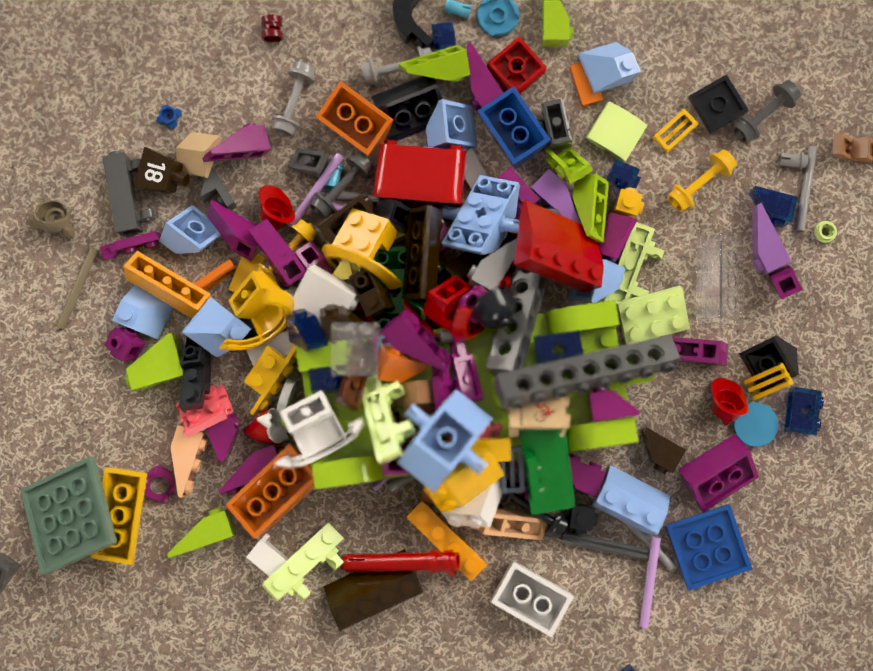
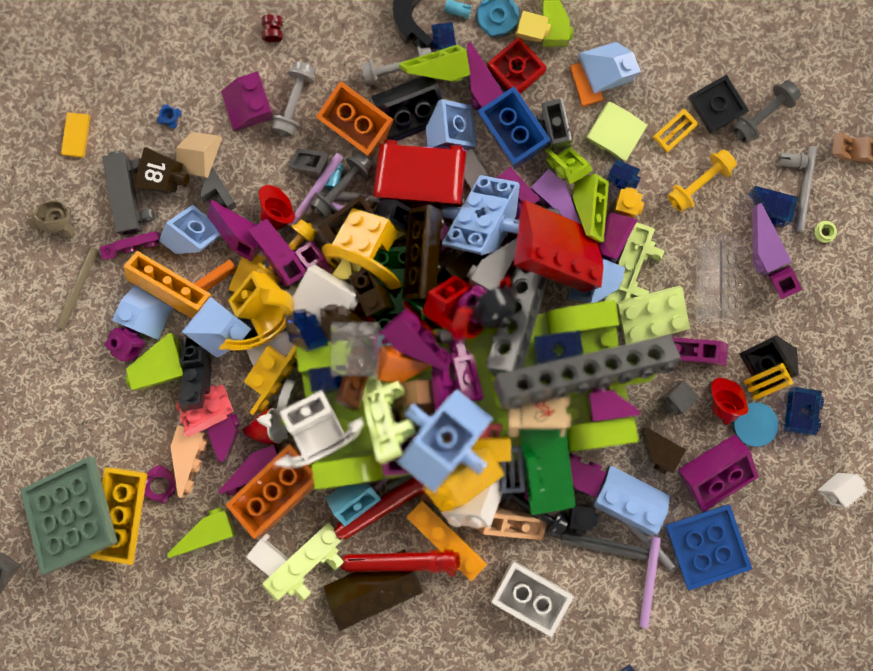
magenta slope [202,123,271,162] -> none
none -> yellow tile [61,112,90,158]
none -> magenta slope [221,71,273,131]
none -> medium azure slope [325,484,381,526]
none -> red cylinder [334,475,426,540]
none -> light yellow slope [515,11,551,42]
none -> dark grey slope [660,380,699,415]
none -> white brick [818,473,867,508]

